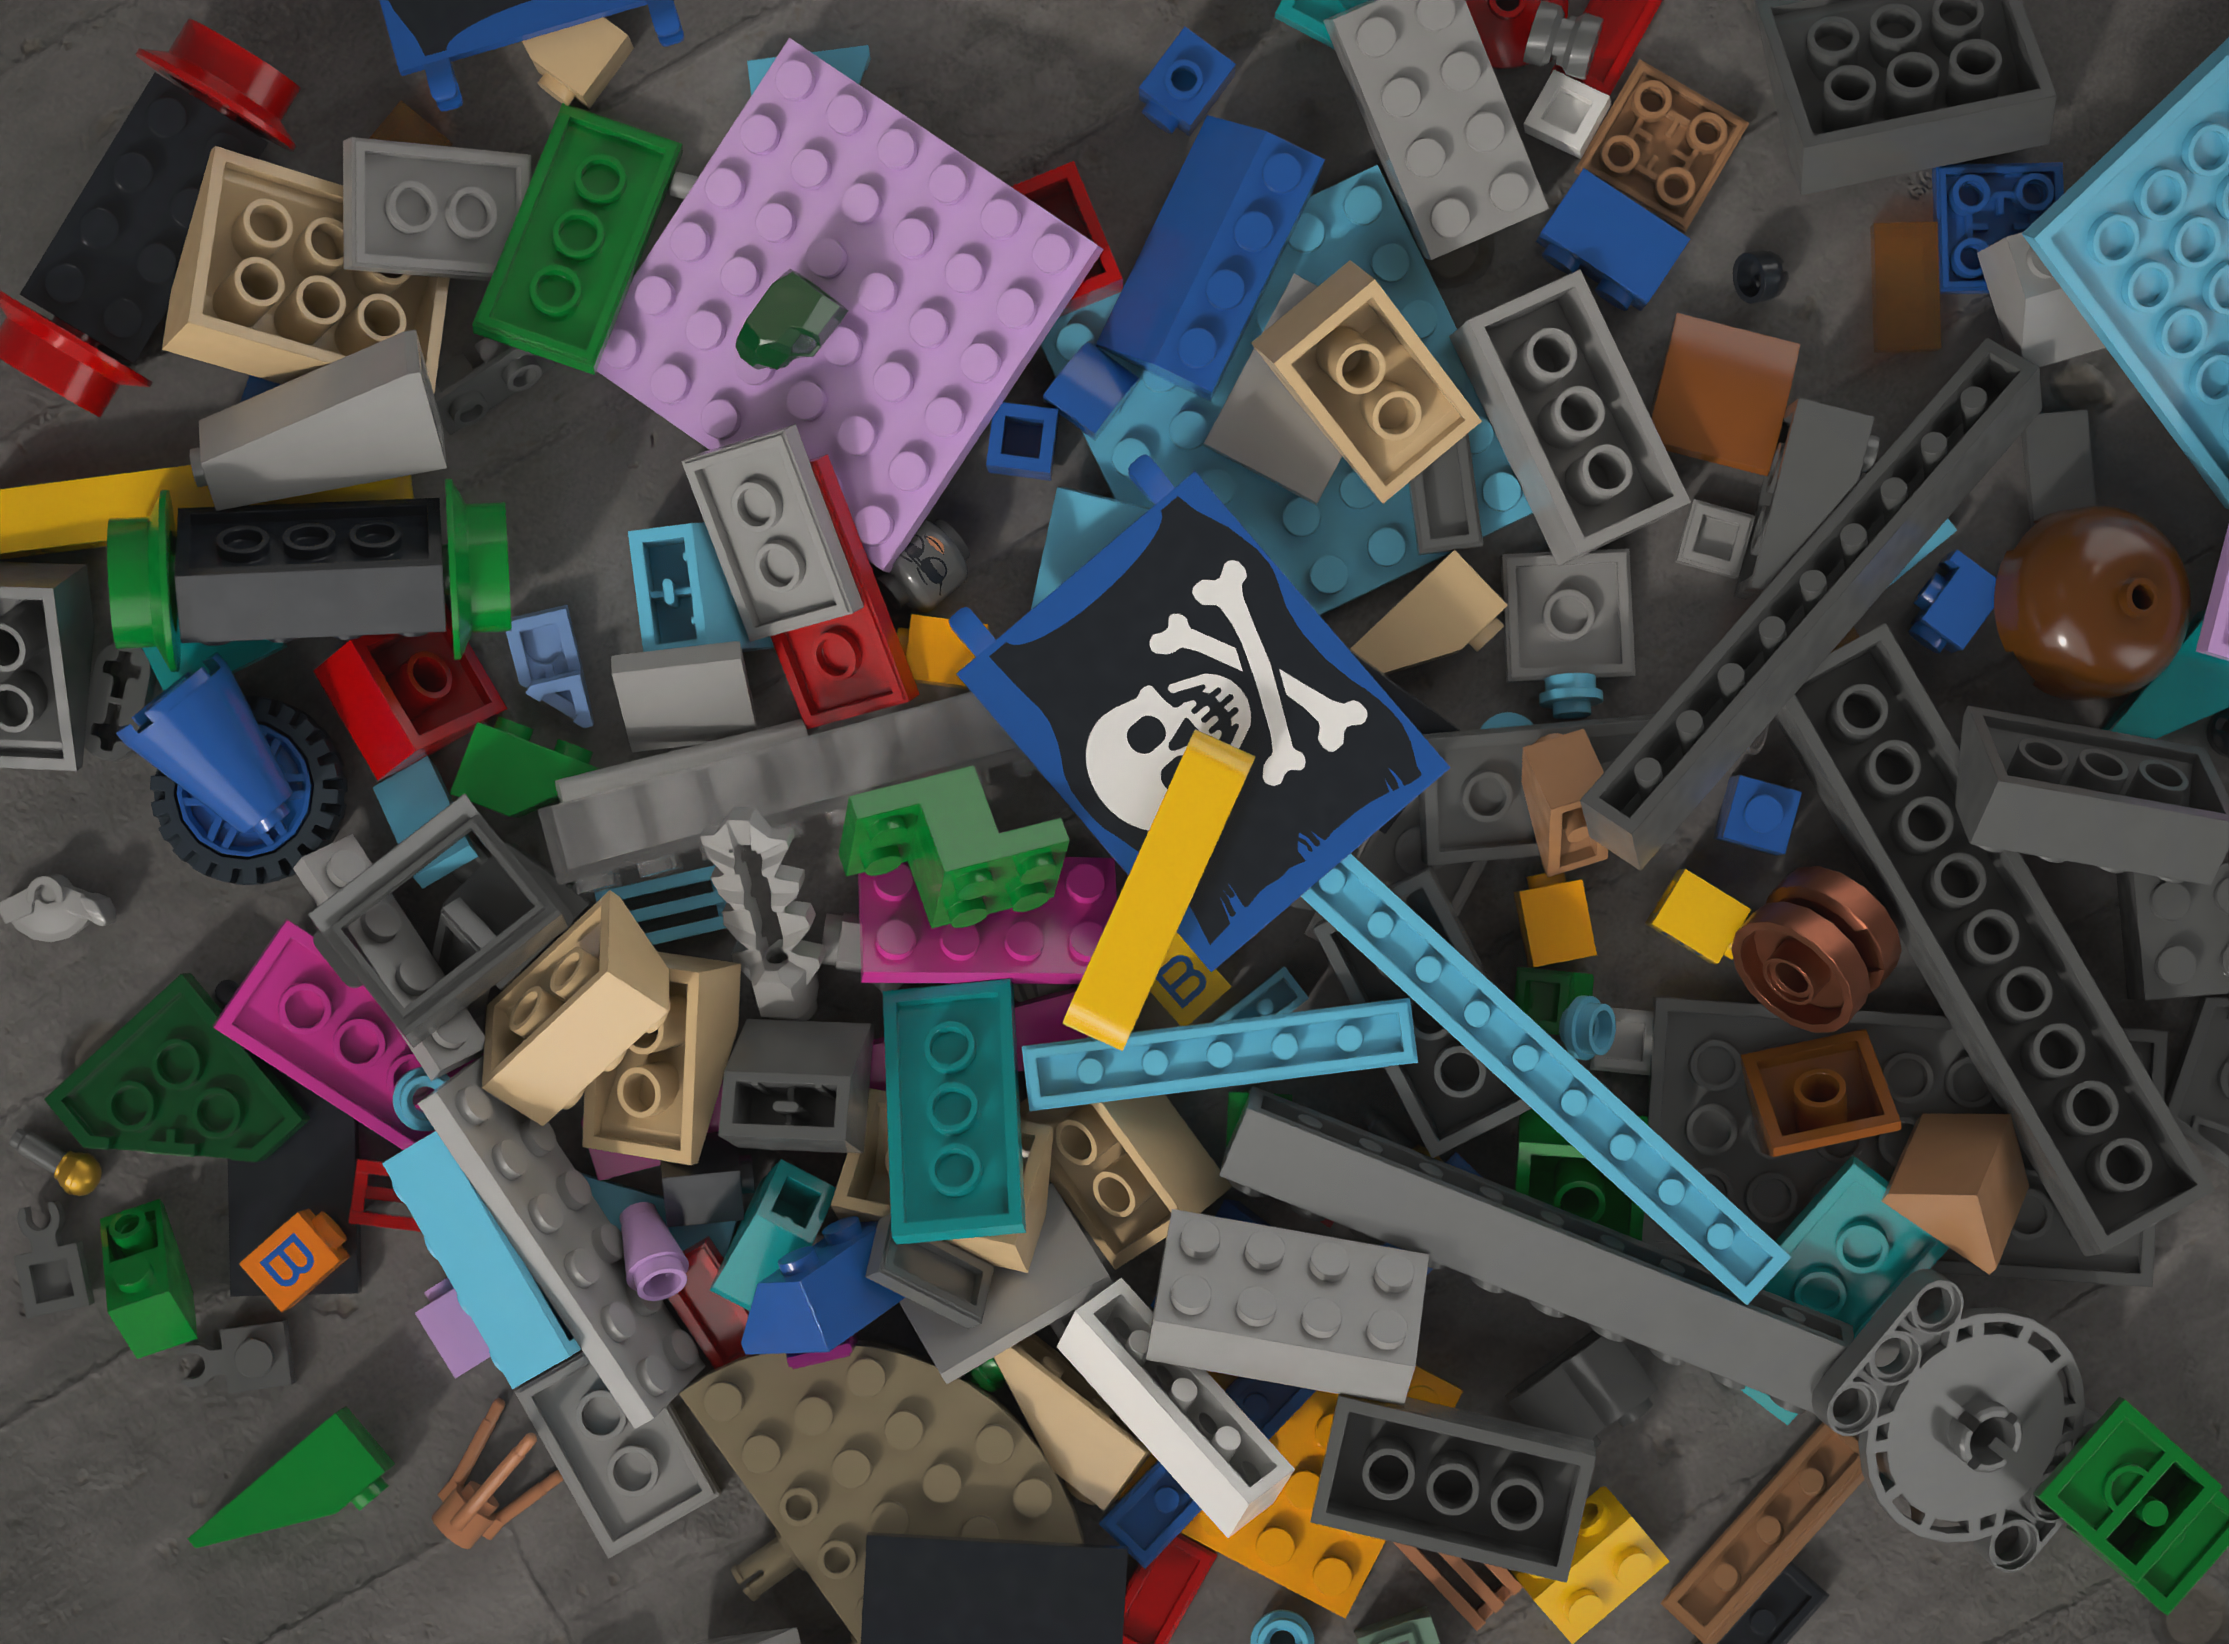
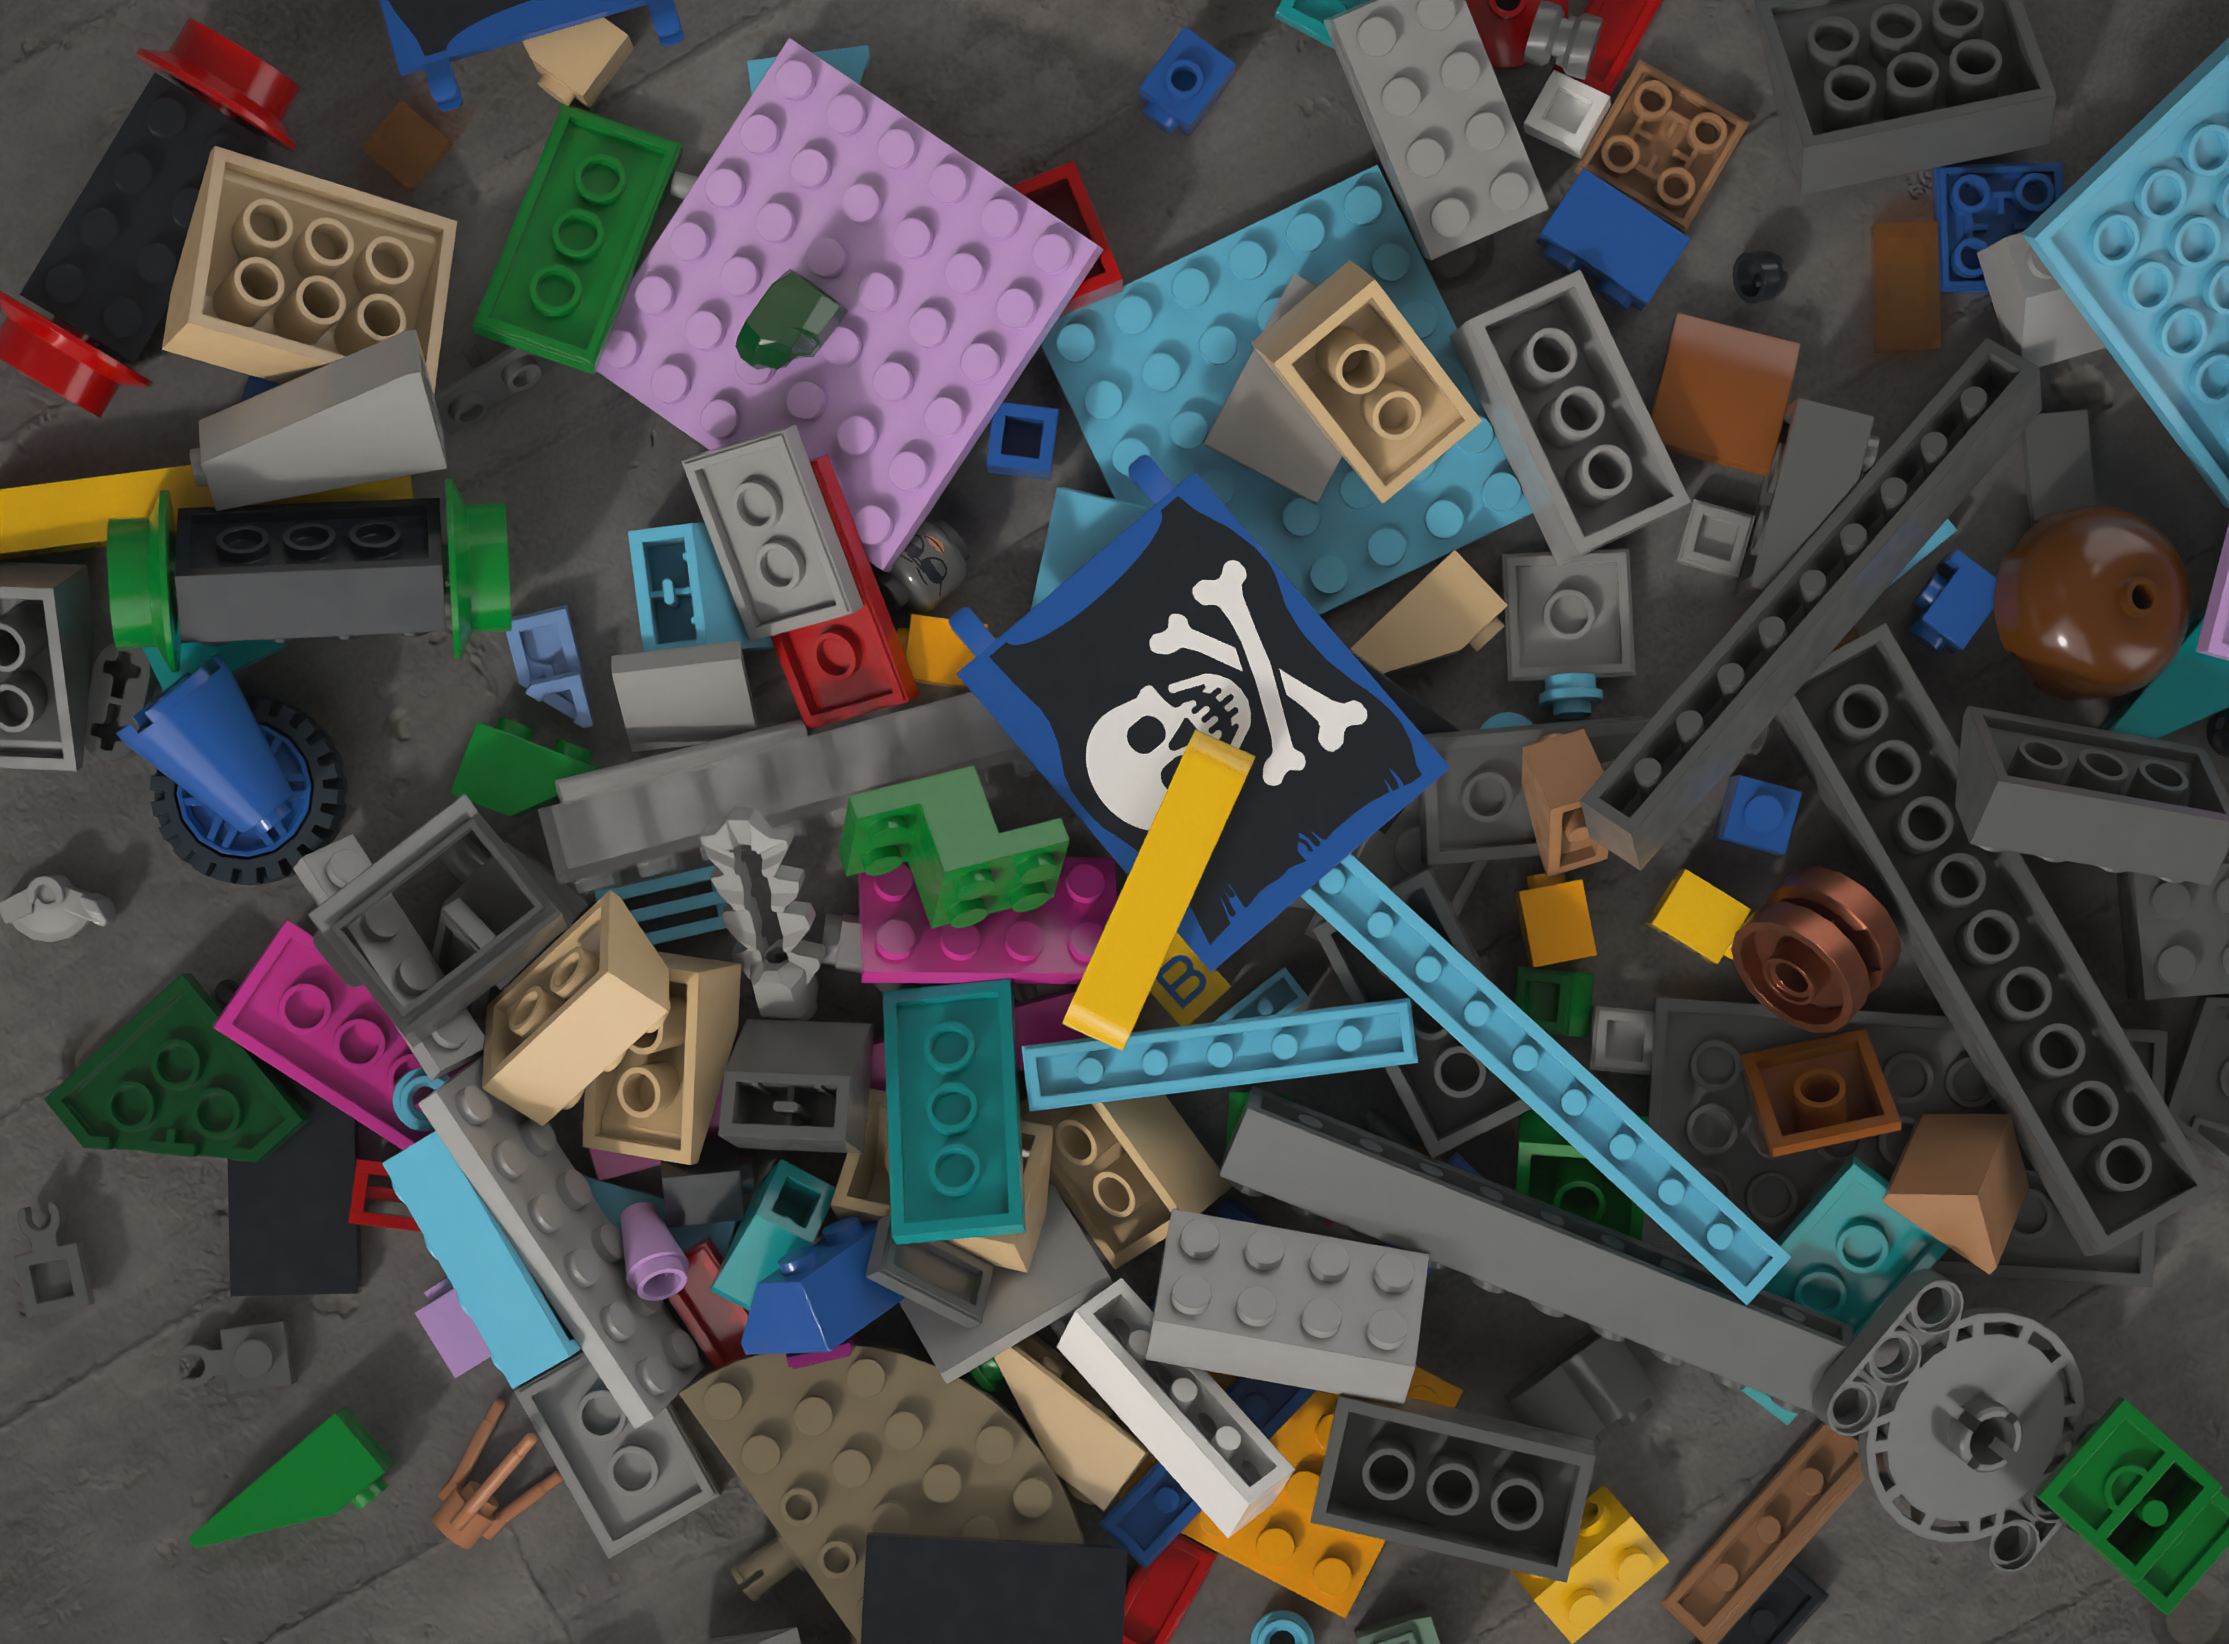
piece [9,1129,102,1196] -> none
green slope [100,1199,198,1359] -> none
orange brick [239,1208,351,1312] -> none
red slope [313,603,508,781] -> none
light grey tile [343,137,531,281] -> none
medium azure tile [373,755,478,889] -> none
blue brick [1043,341,1141,440] -> none
blue slope [1096,115,1325,402] -> none
nougat tile [1393,1542,1523,1631] -> none
dark grey tile [1409,434,1483,556] -> none
medium azure plate [1559,995,1616,1060] -> none

